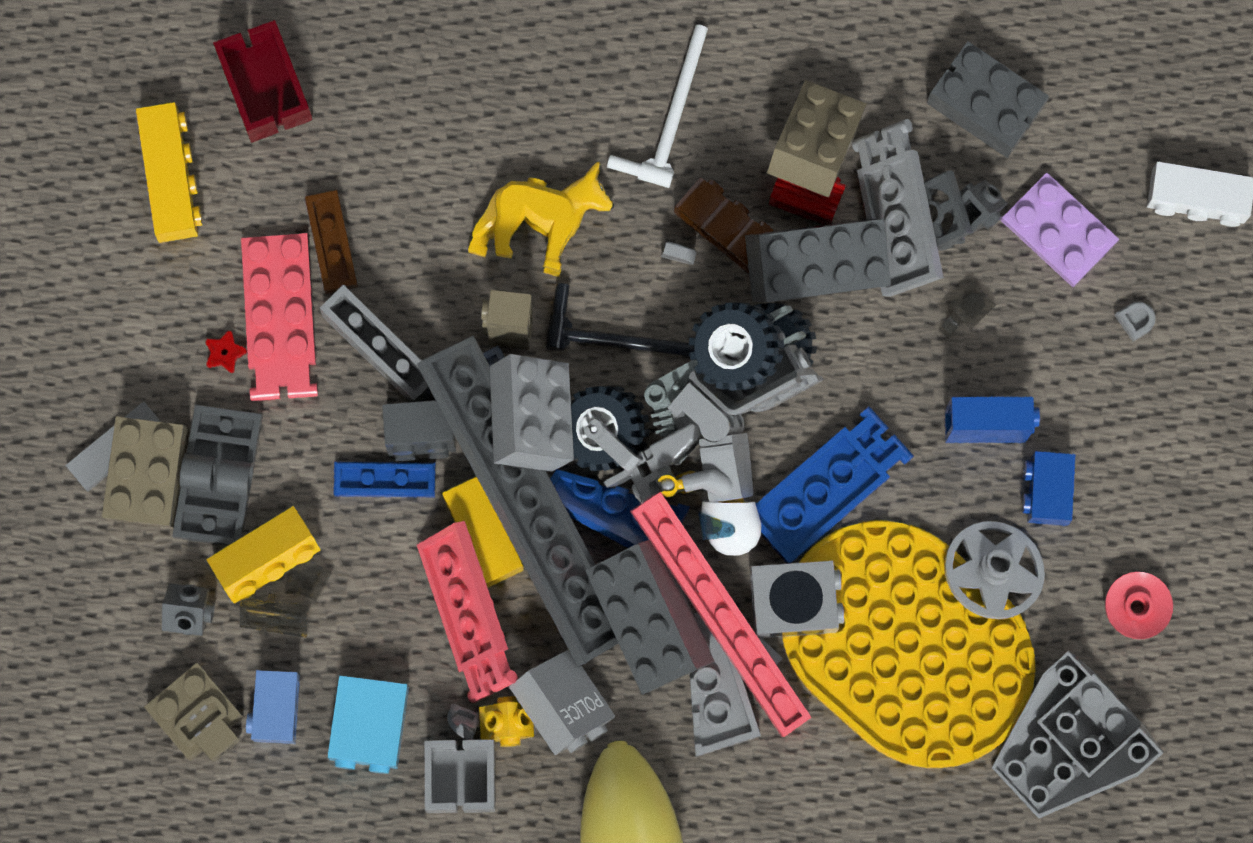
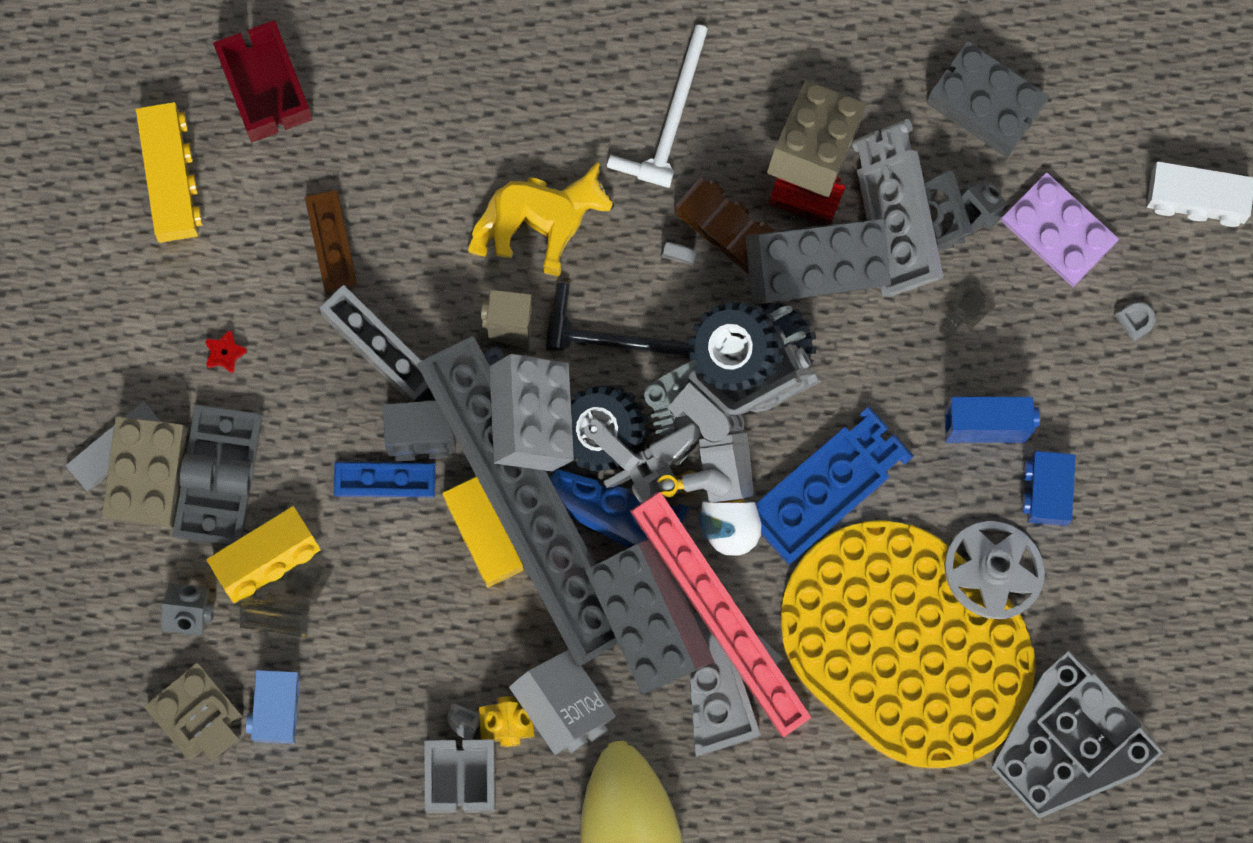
coral hinge [241,233,318,401] -> none
medium azure brick [327,676,409,774] -> none
coral hinge [417,521,518,703] -> none
light grey brick [750,561,844,638] -> none
coral dish [1105,572,1173,639] -> none

